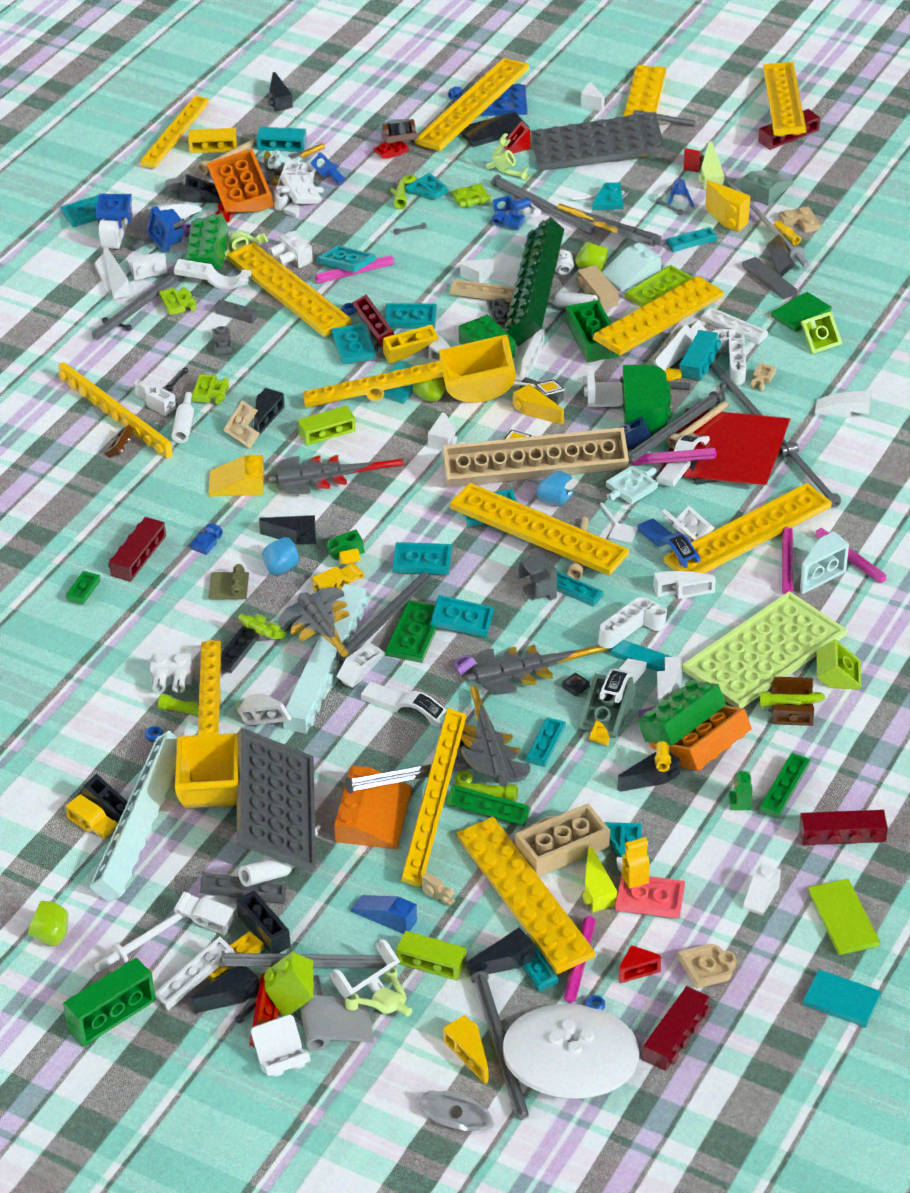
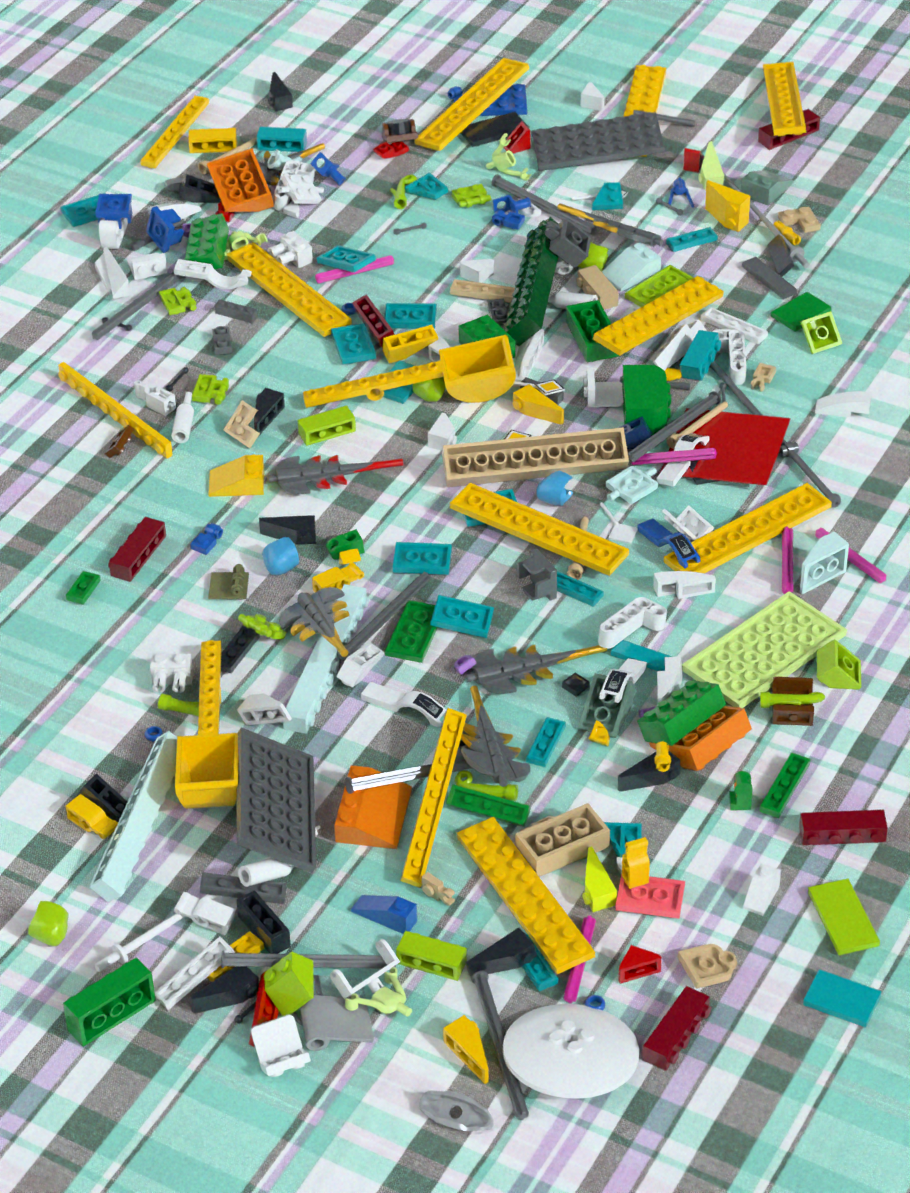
none -> dark grey hinge [545,219,591,268]

